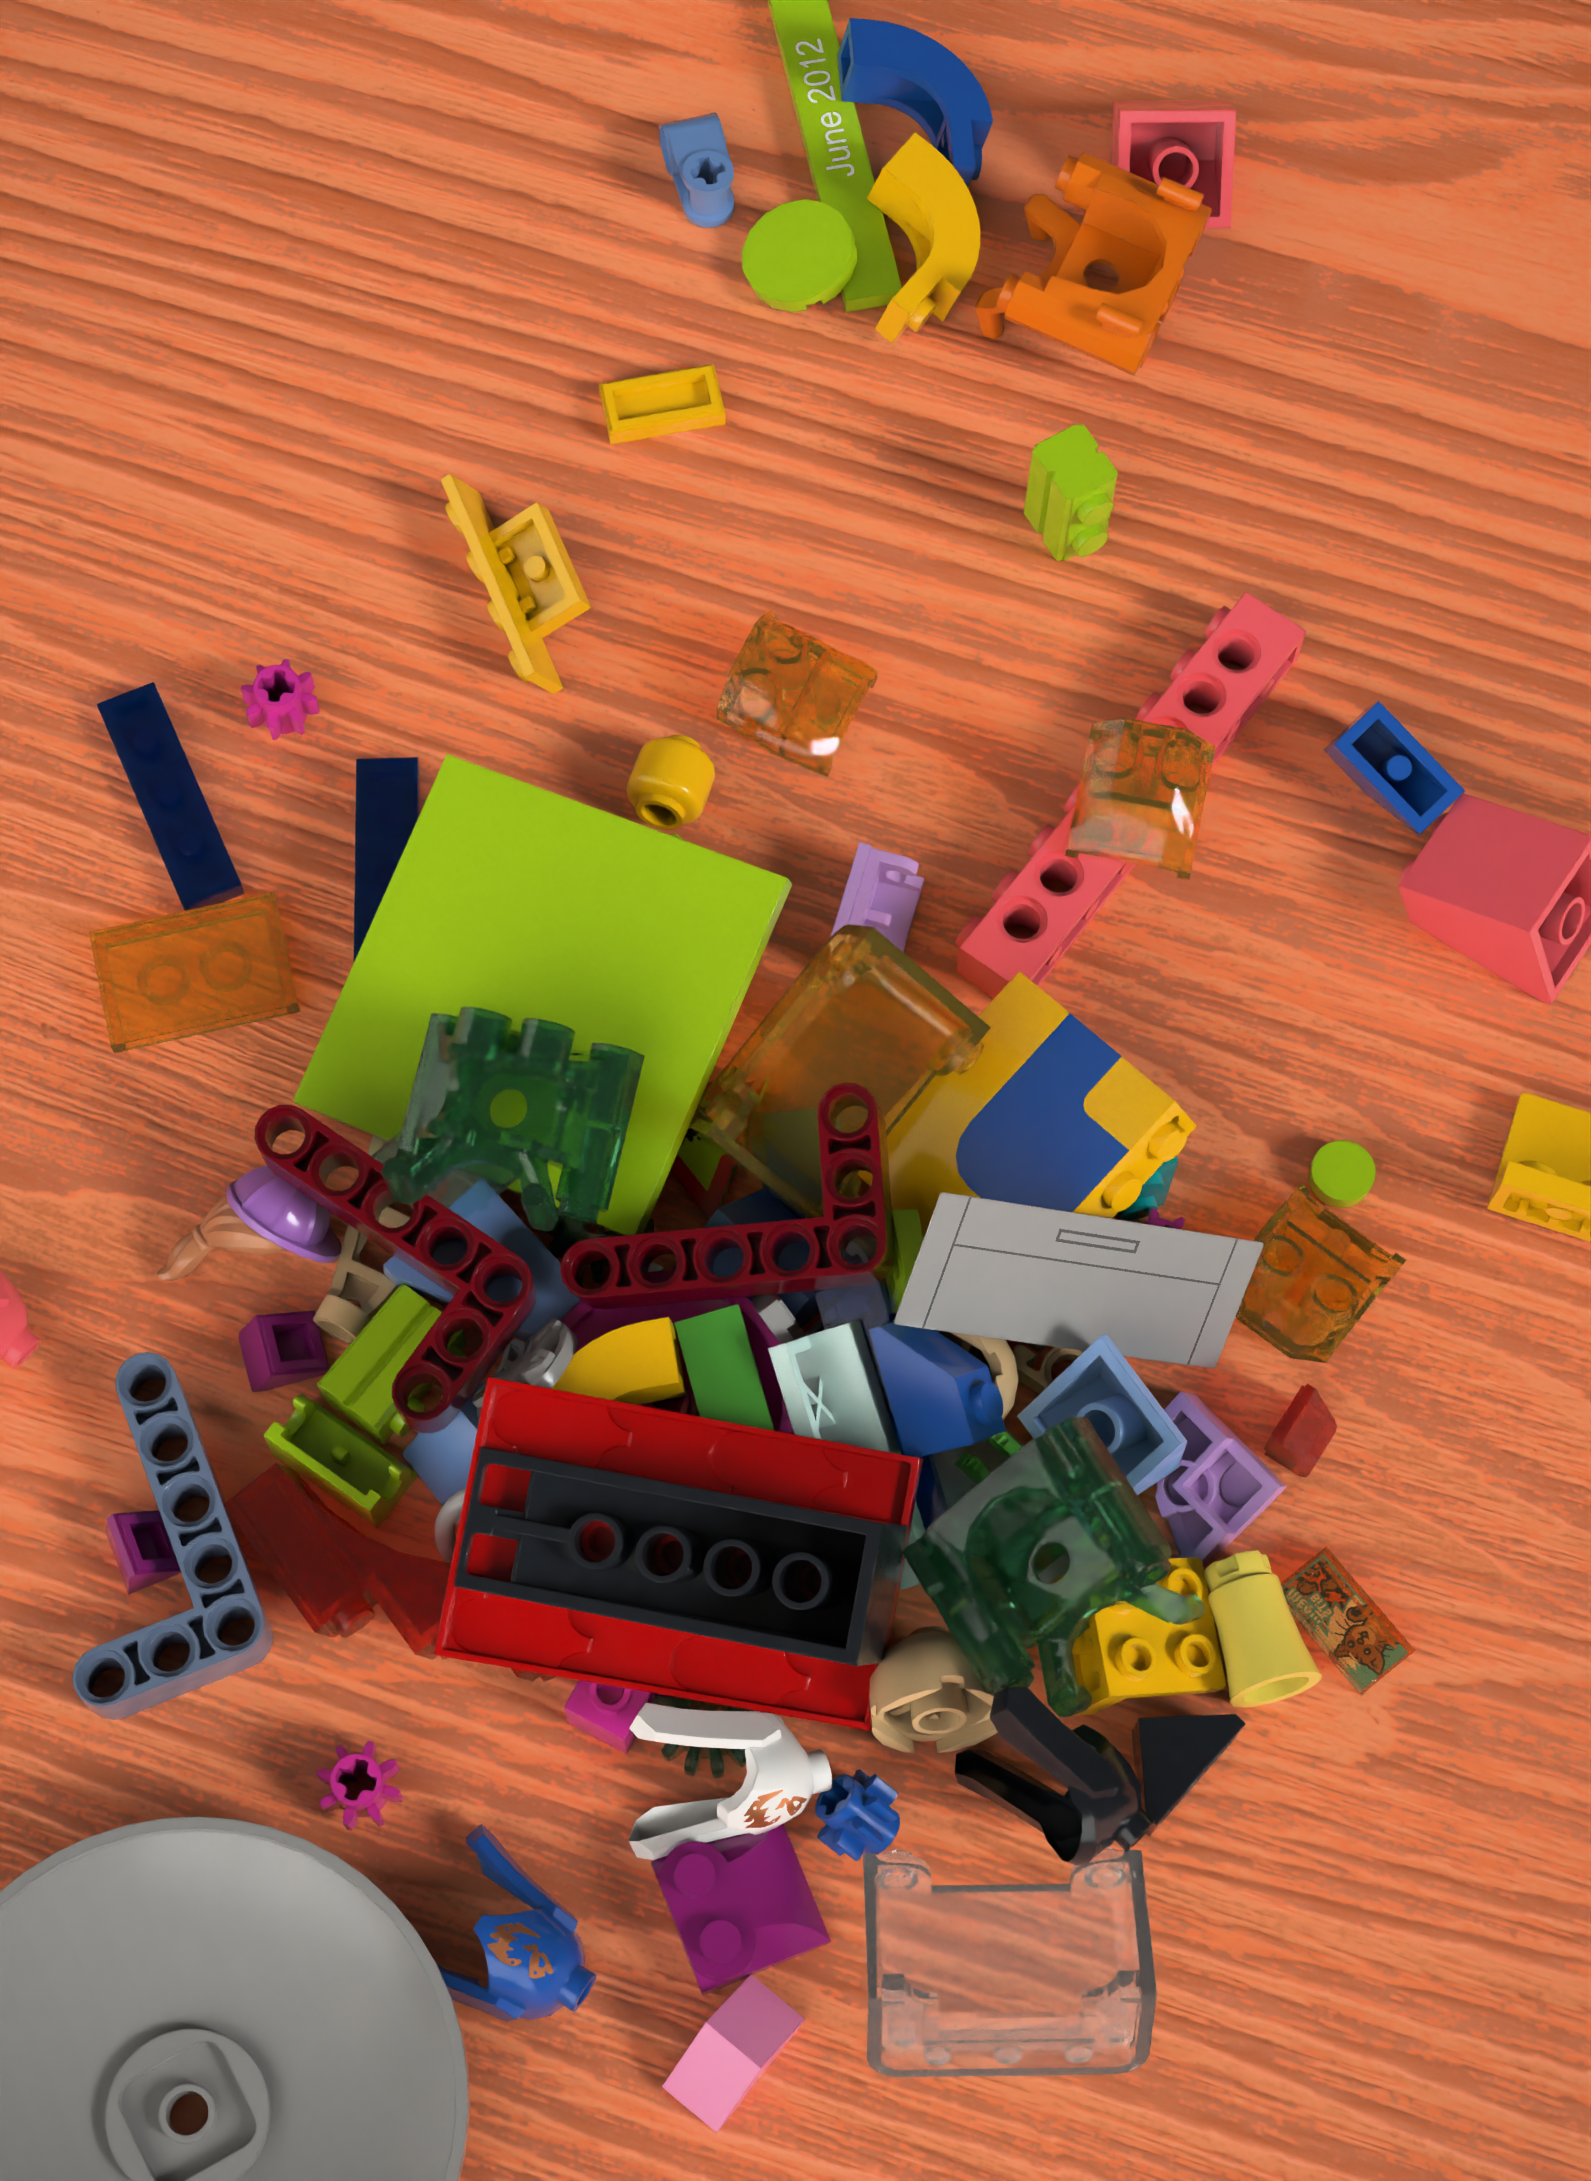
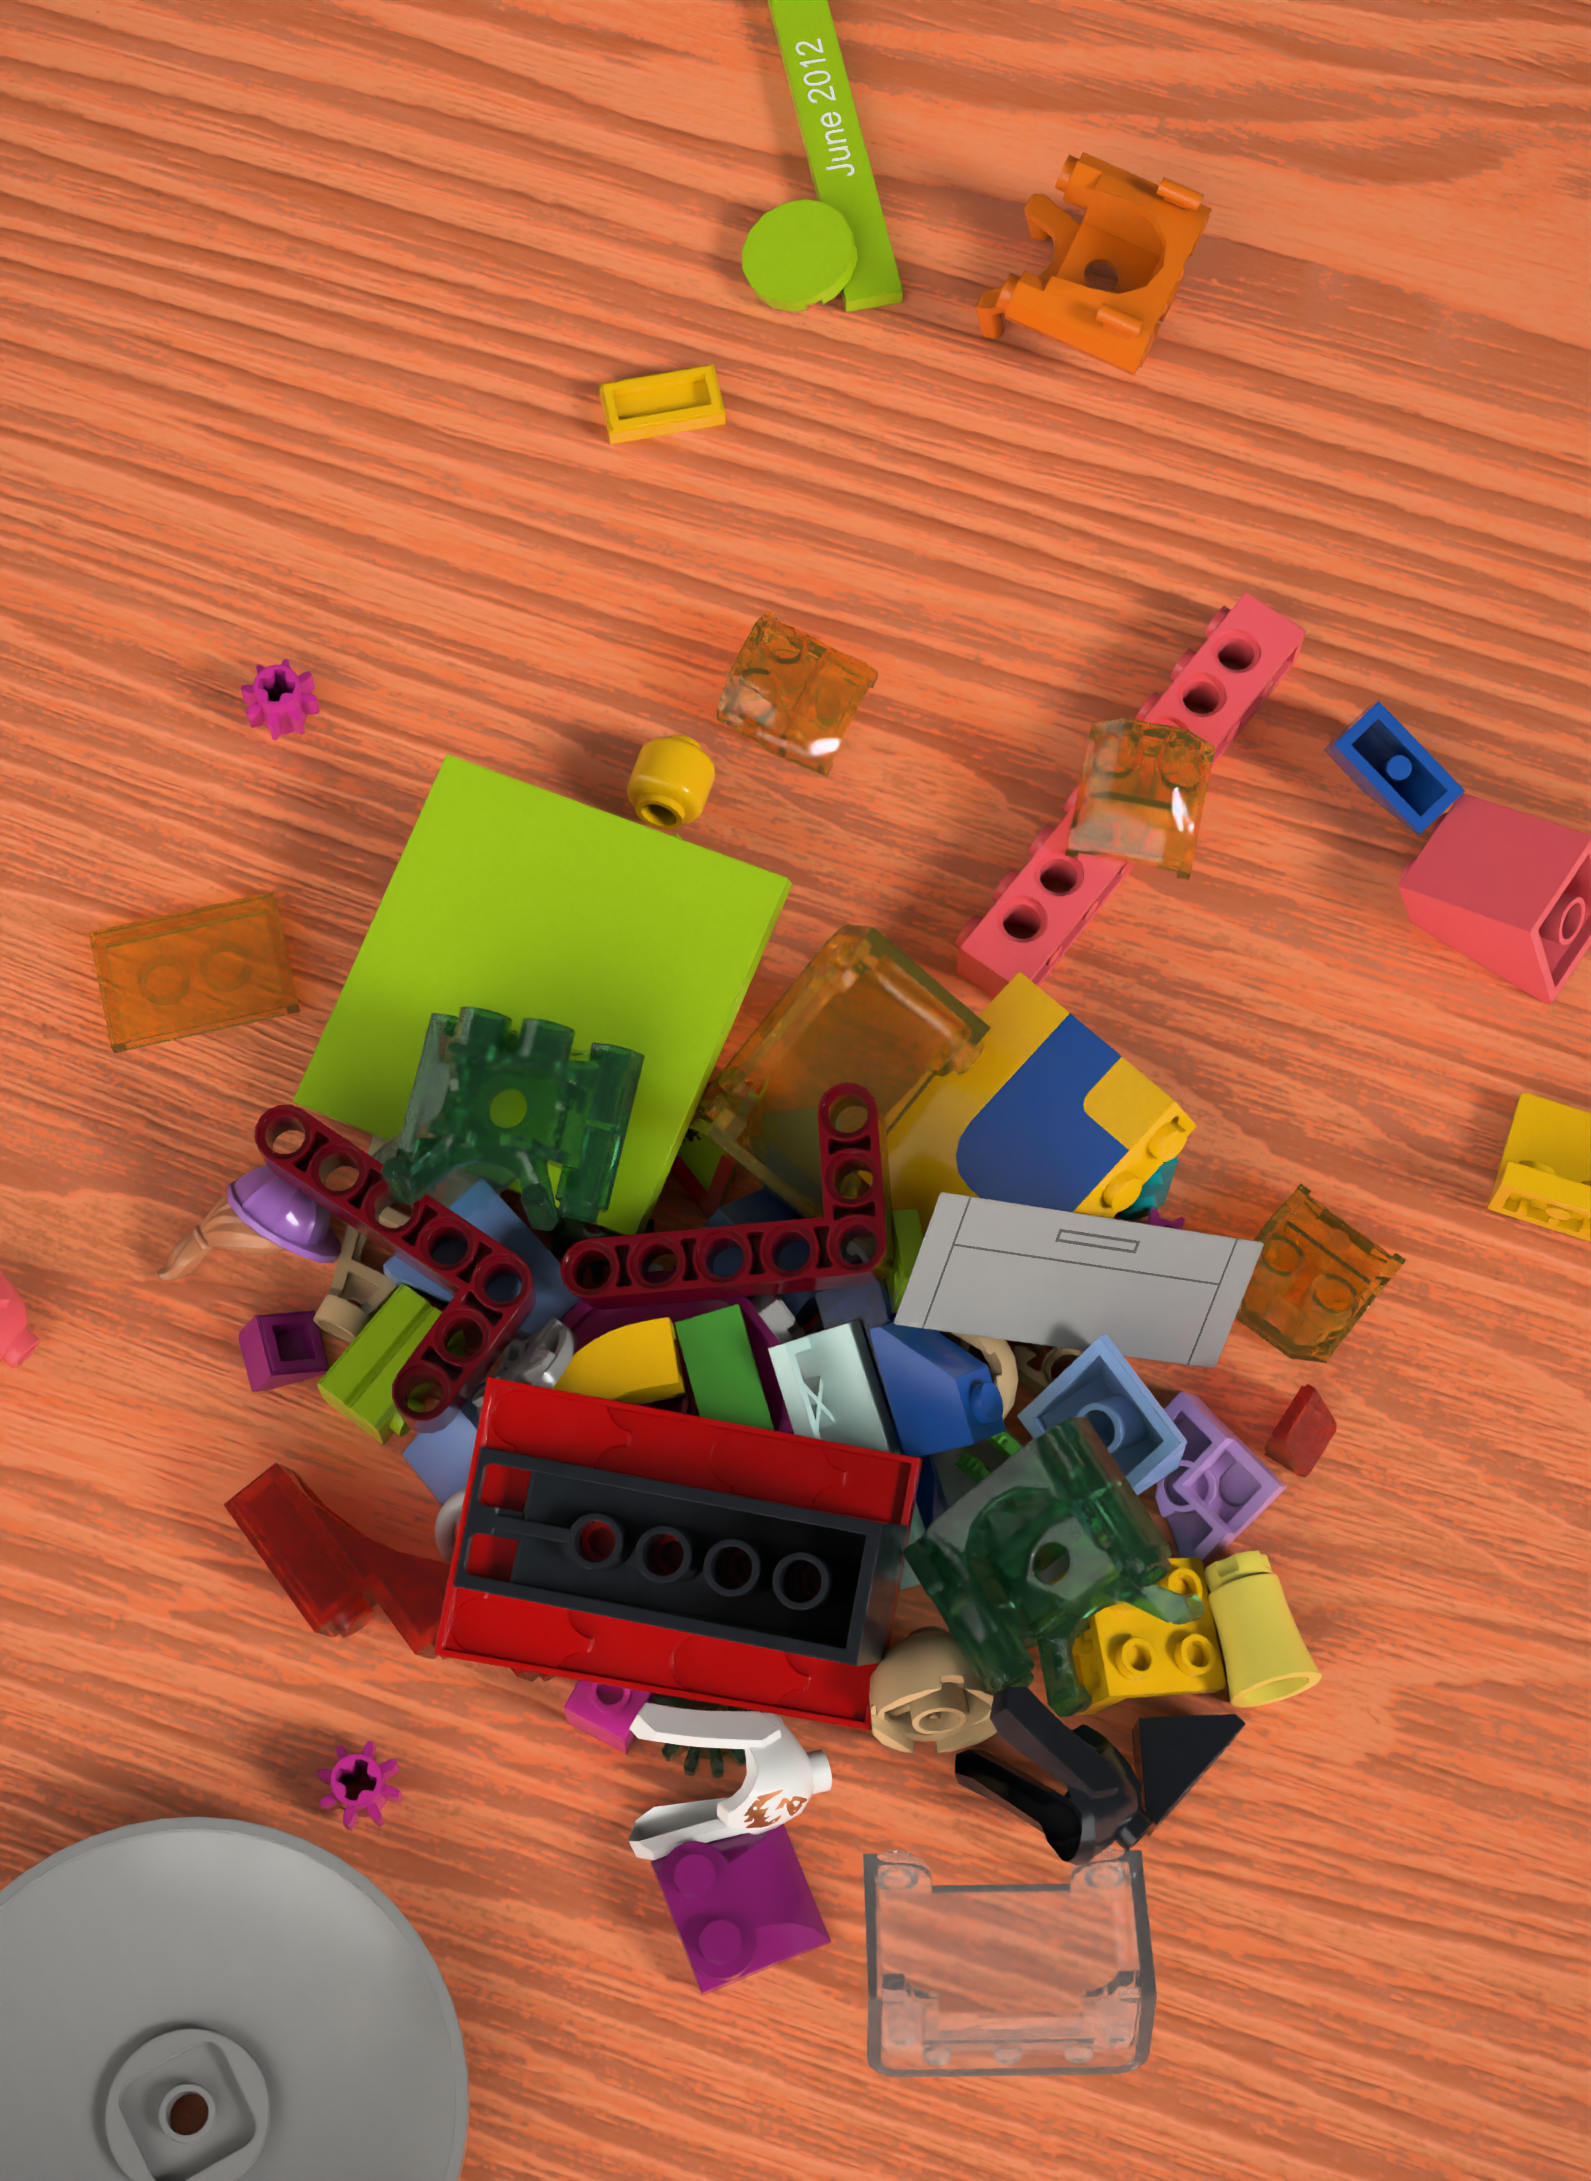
sand blue beam [72,1352,273,1720] -> none
clear blue tile [97,682,245,917] -> none
magenta slope [106,1510,181,1594] -> none
lime hinge [263,1394,418,1529] -> none
clear blue tile [354,757,420,961] -> none
blue piece [437,1824,597,2022] -> none
yellow bracket [441,473,591,694] -> none
medium blue piece [659,112,734,228] -> none
bright pink slope [662,1974,805,2133] -> none
blue gear [815,1769,900,1861] -> none
lavender hinge [825,842,924,995] -> none
blue arch [837,18,993,188] -> none
yellow arch [866,132,981,344] -> none
lime brick [1024,424,1118,561] -> none
coral slope [1111,100,1236,228] -> none
clear orange tile [1281,1547,1415,1696] -> none
lime tile [1308,1140,1376,1208] -> none

